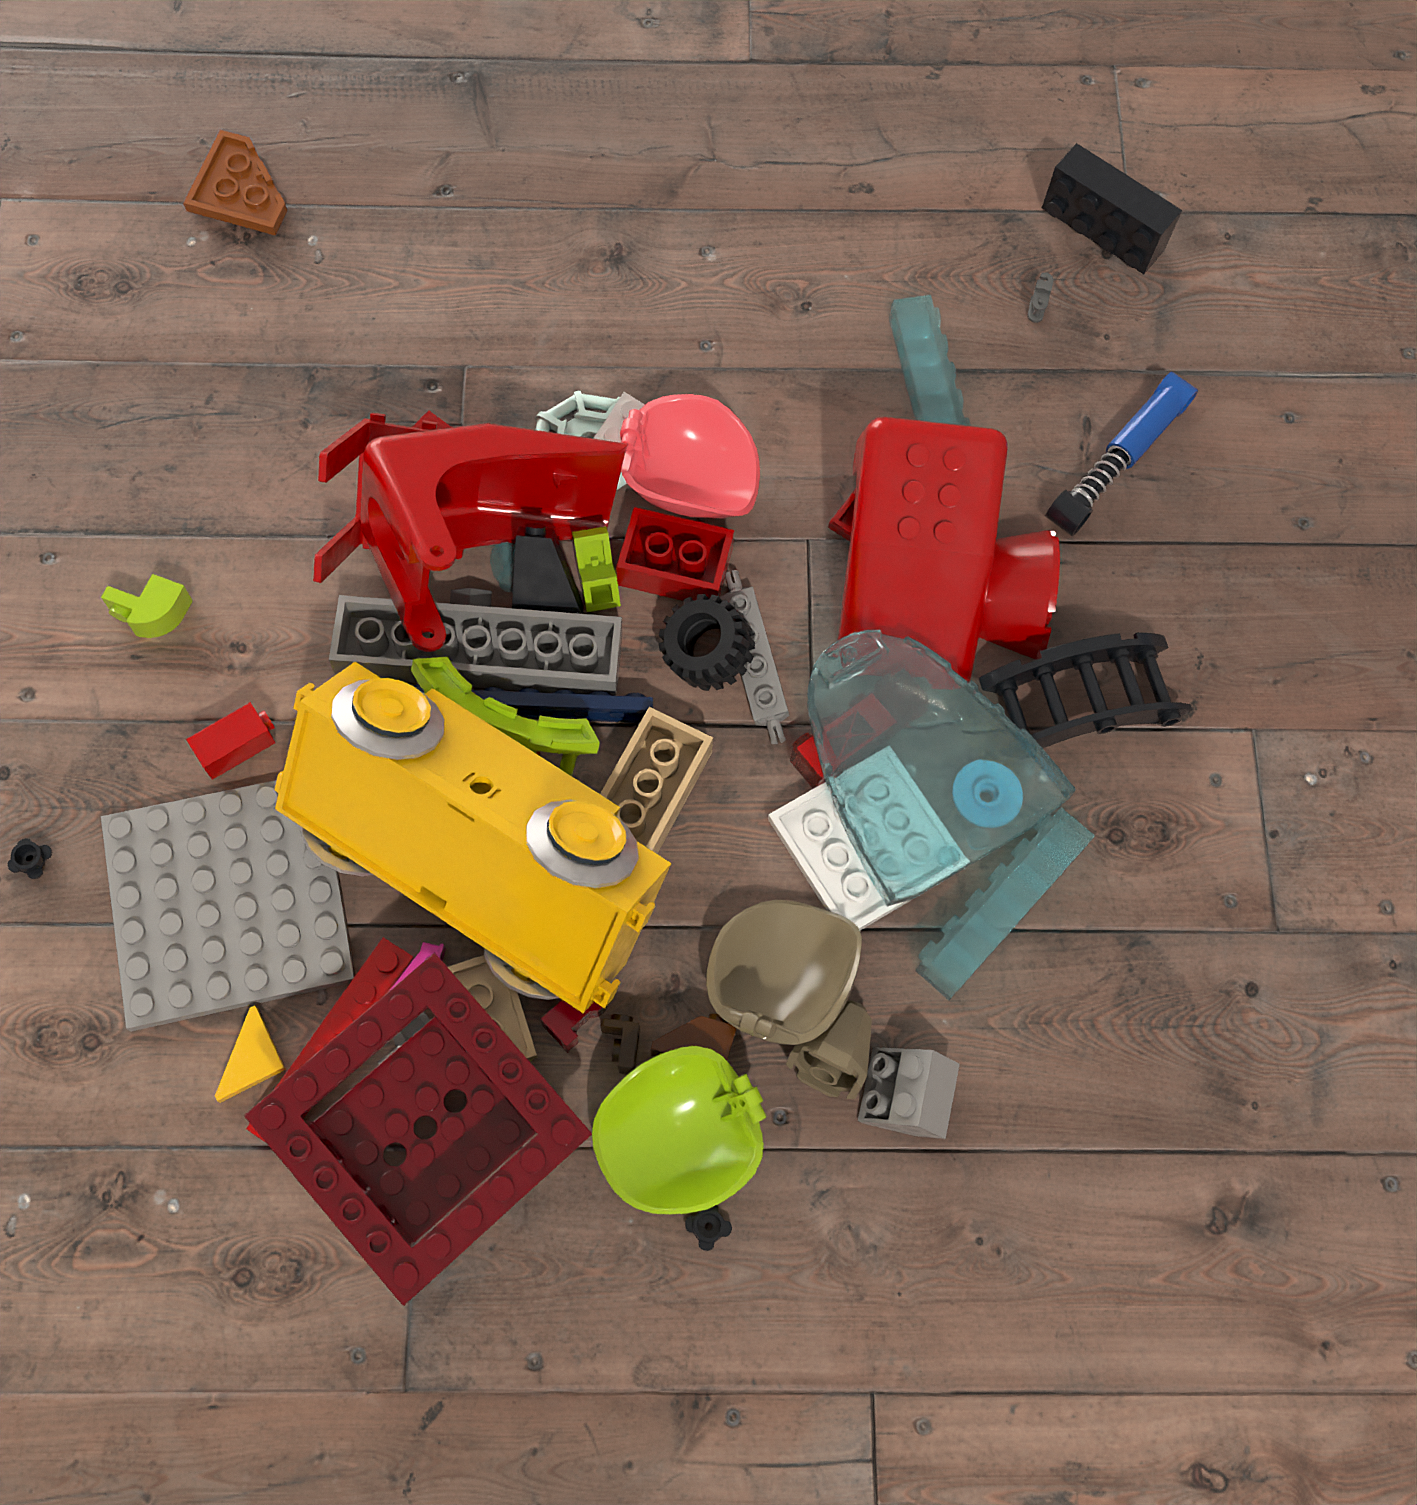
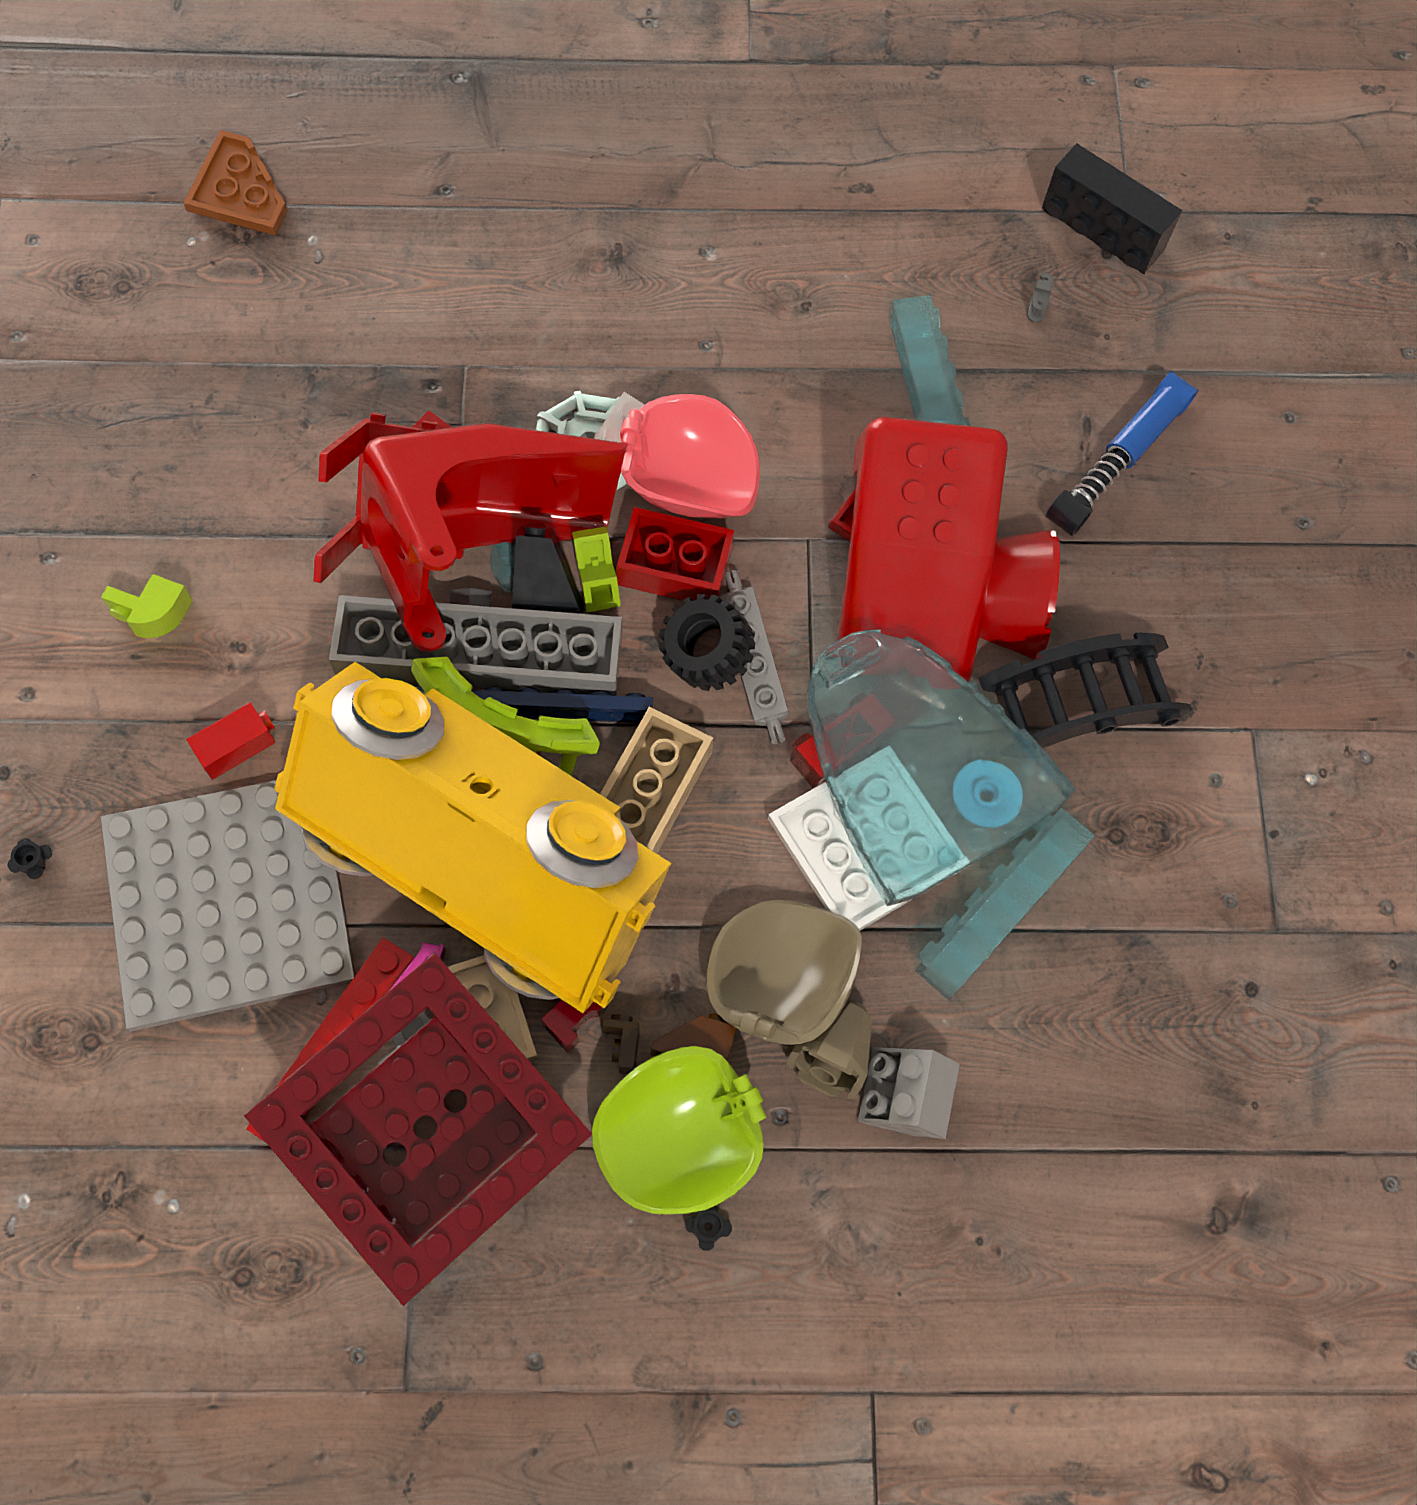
yellow tile [215,1006,286,1103] -> none

